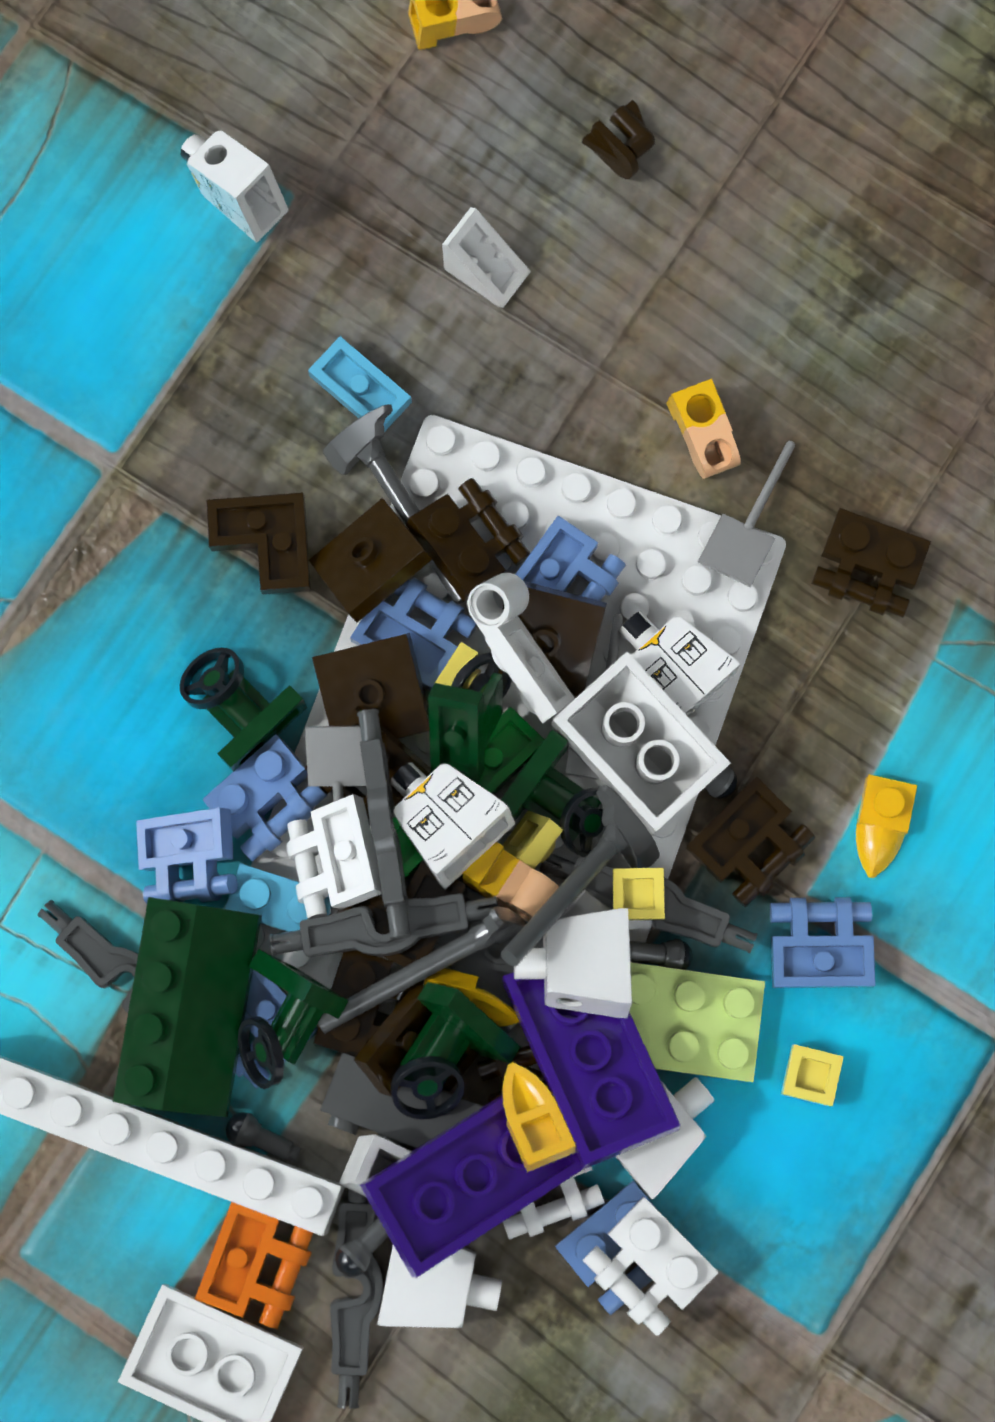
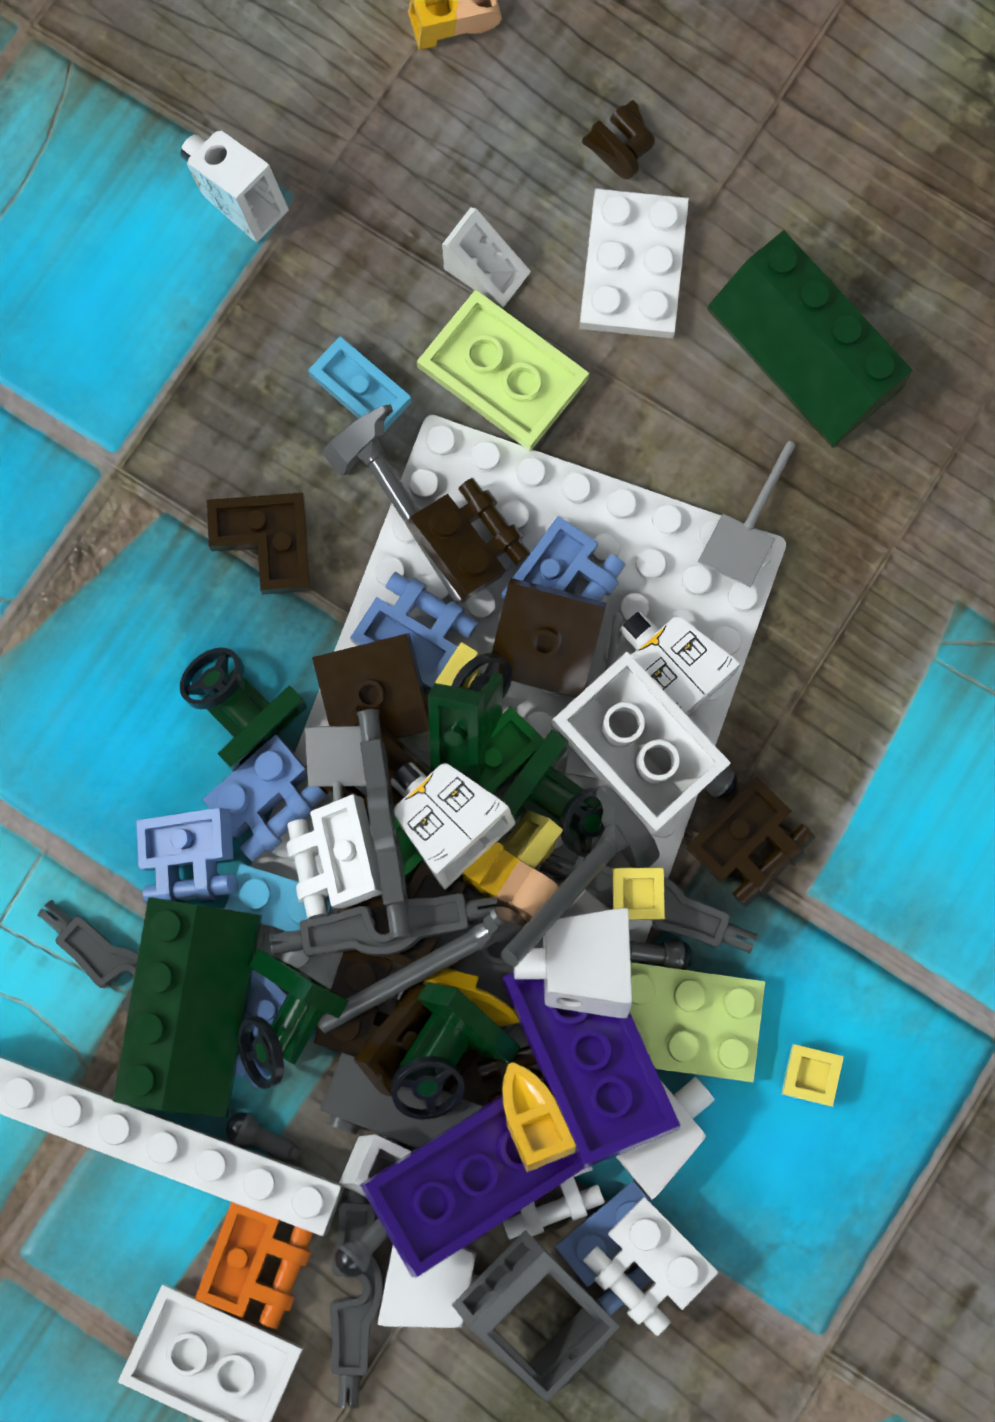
dark brown plate [309,498,432,623] -> none
white plate [467,573,575,723] -> none
leg [666,378,741,479] -> none
medium blue plate [770,897,876,988] -> none
dark brown plate [811,508,931,618] -> none
yellow plate [856,774,917,878] -> none
none -> yellowish green plate [417,289,589,451]
none -> dark grey window [452,1230,620,1403]
none -> white plate [579,189,689,339]
none -> dark green slope [707,230,913,448]

